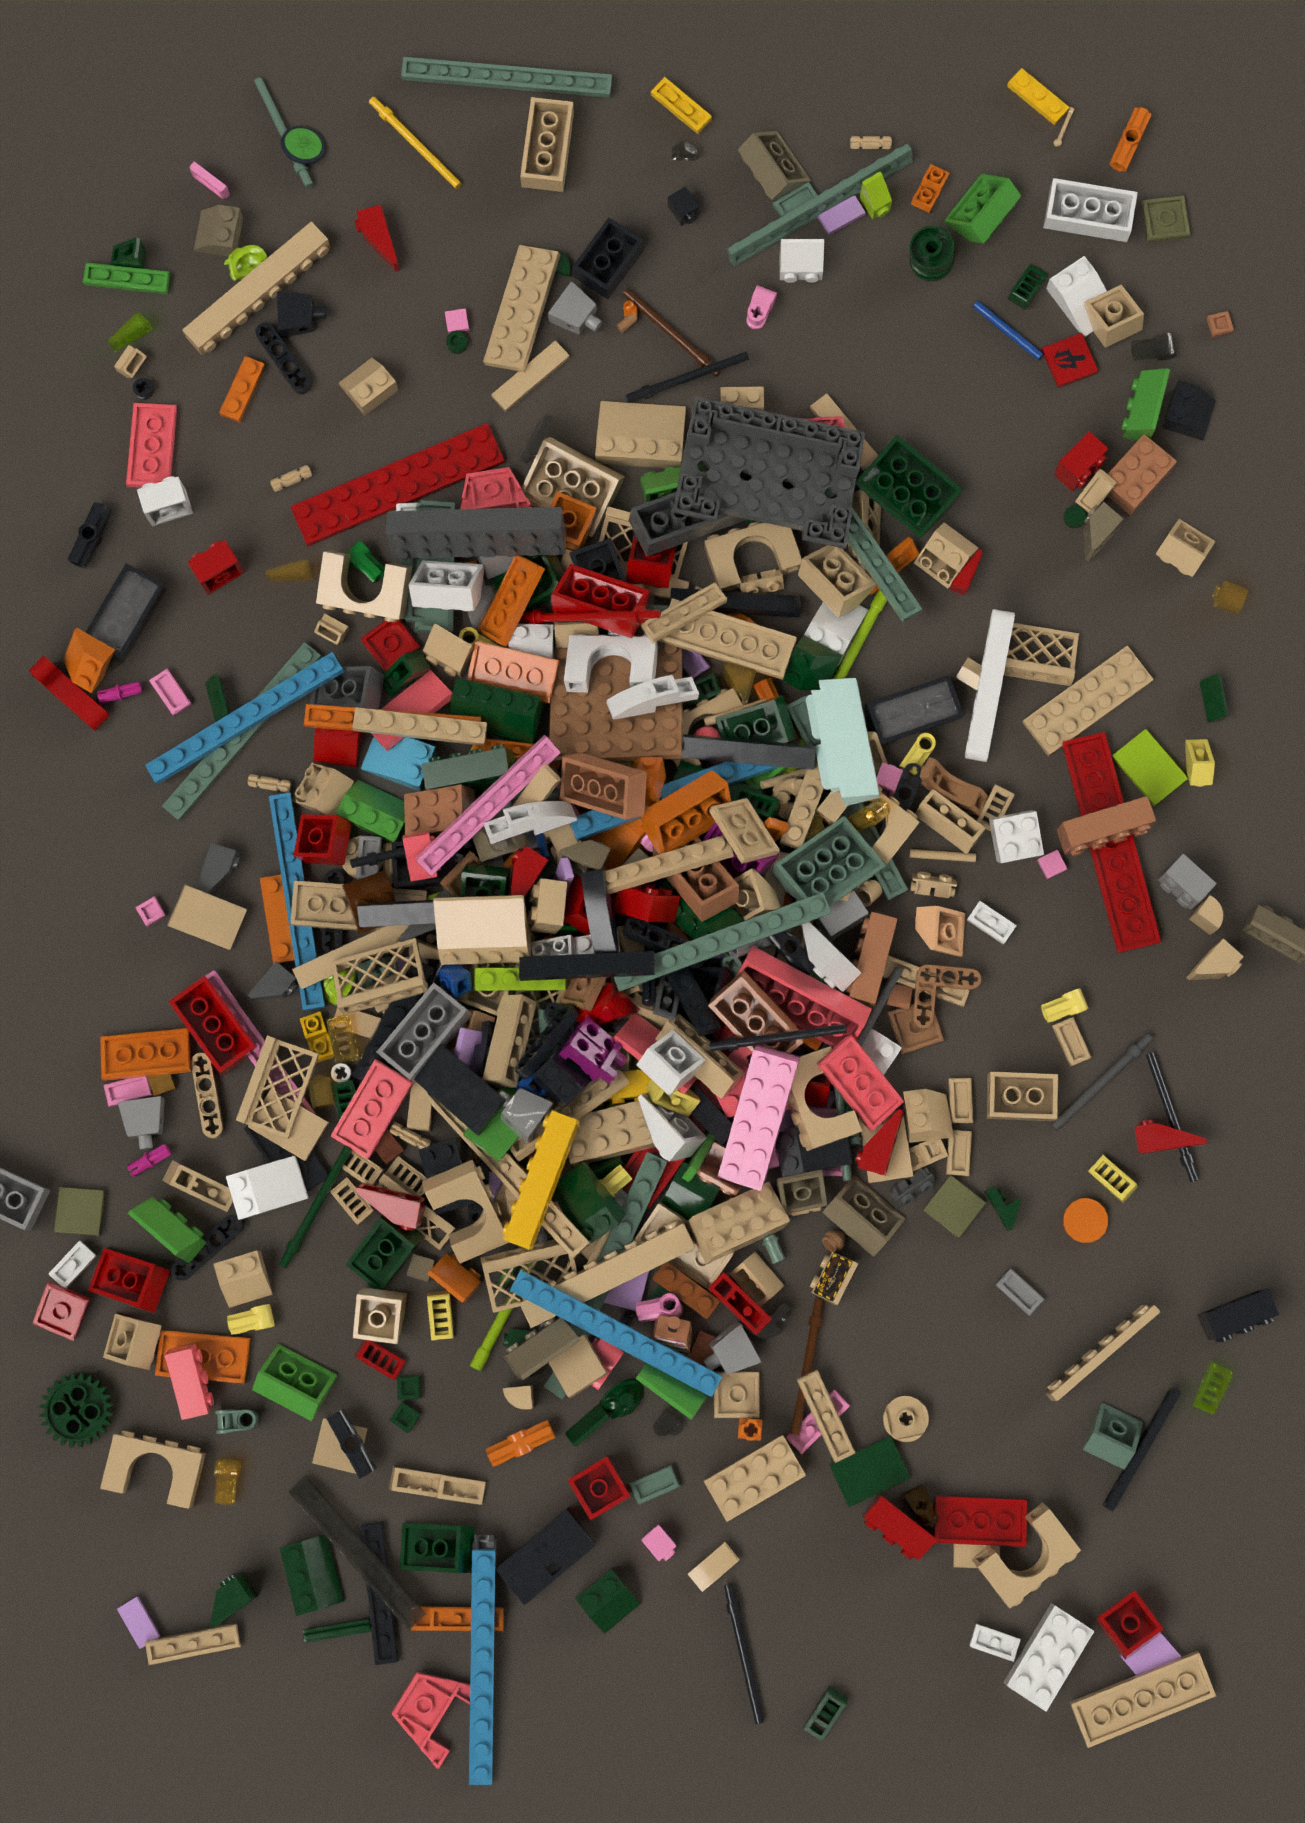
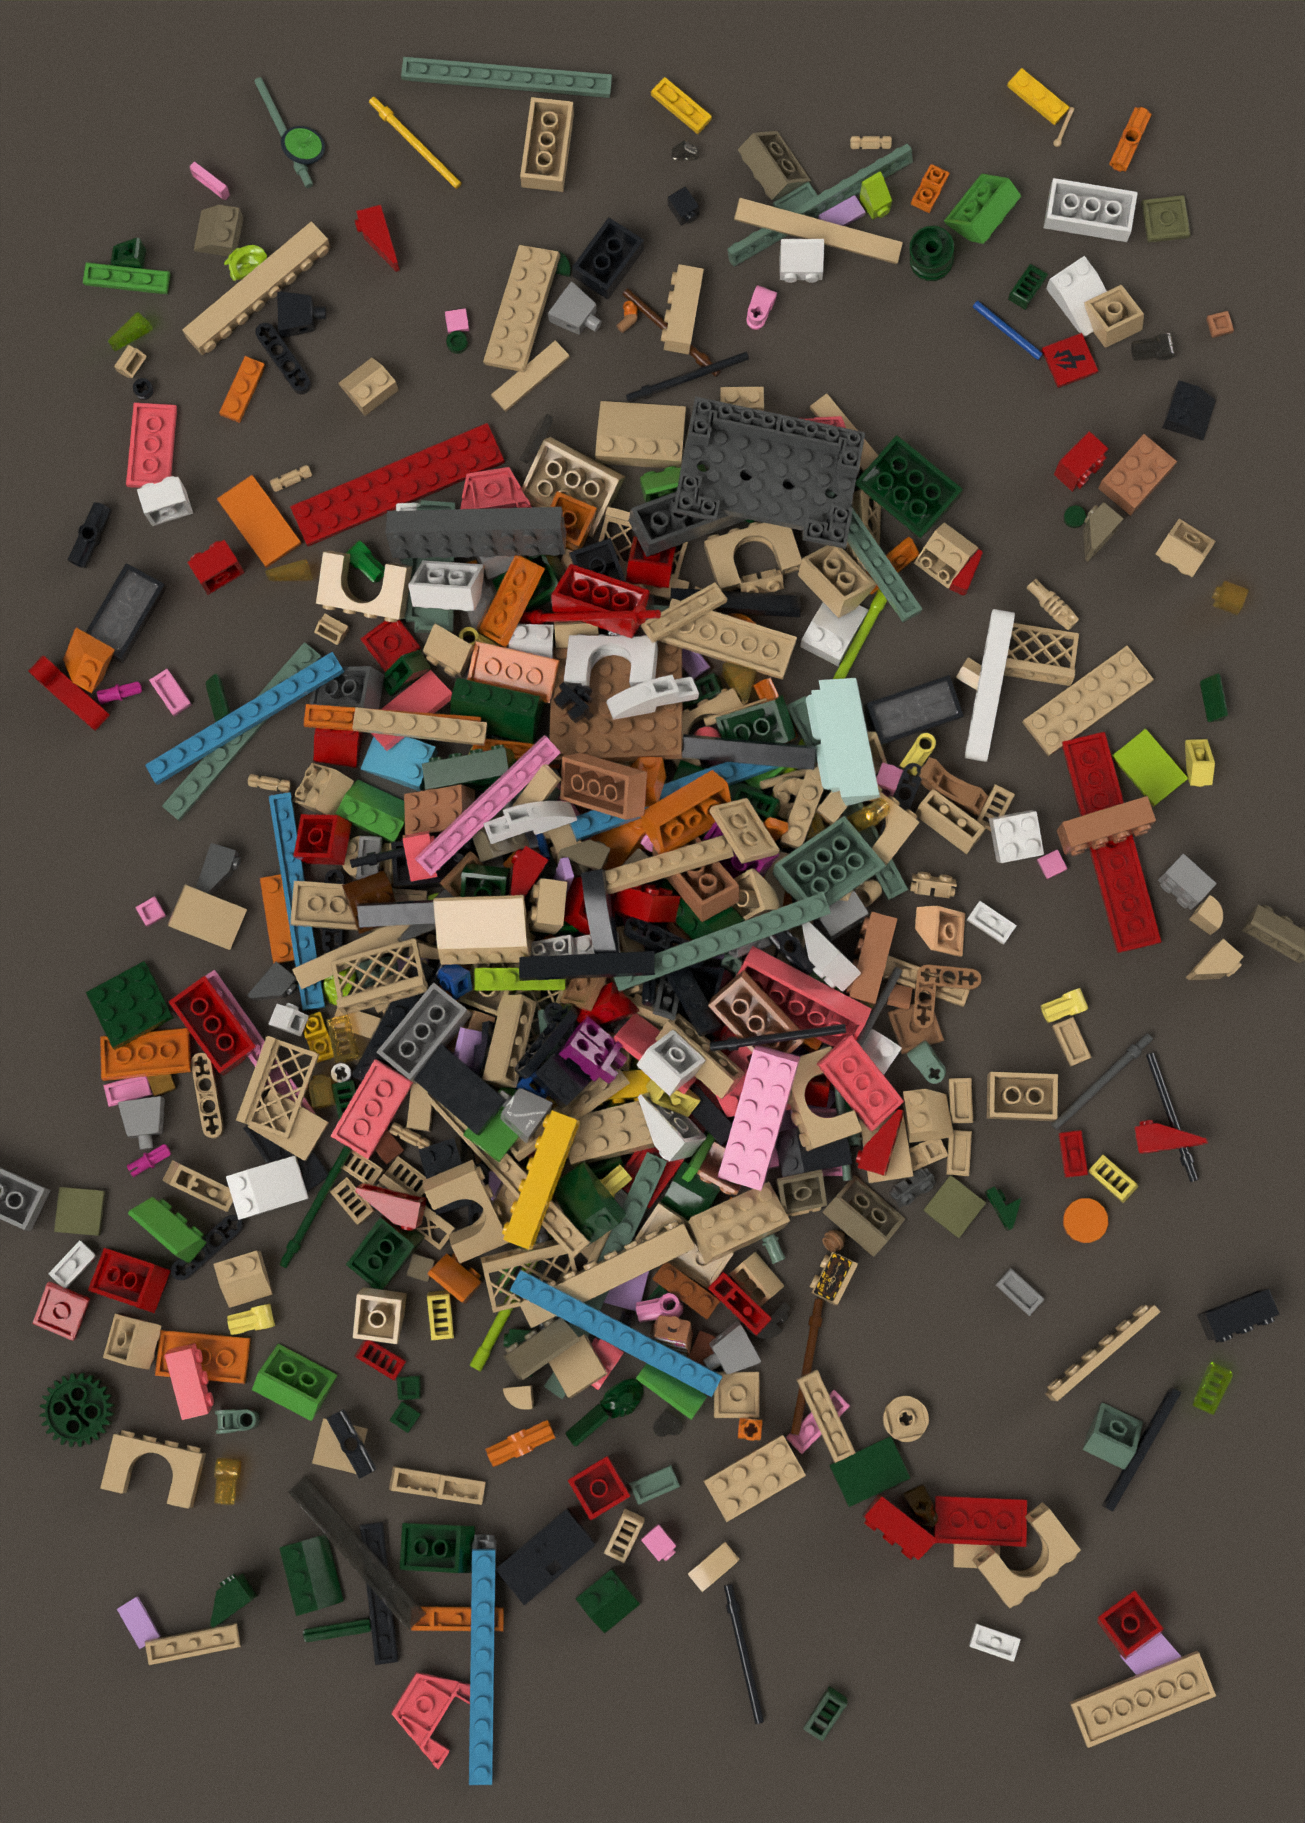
dark green slope [781,635,842,691] -> none
tan bar [909,849,976,862] -> none
white brick [1003,1603,1094,1711] -> none
tan tile [1075,469,1117,513] -> none
bright green slope [1121,368,1170,441] -> none
none -> dark green plate [85,961,174,1050]
none -> orange tile [217,475,301,568]
none -> white brick [269,1003,309,1037]
none -> black hips [553,682,593,723]
none -> tan slope [604,1509,645,1563]
none -> tan brick [661,264,704,355]
none -> tan tile [734,198,903,264]
none -> sand green piece [907,1040,946,1084]
none -> tan hinge [1027,579,1079,630]
none -> red plate [1058,1130,1088,1178]

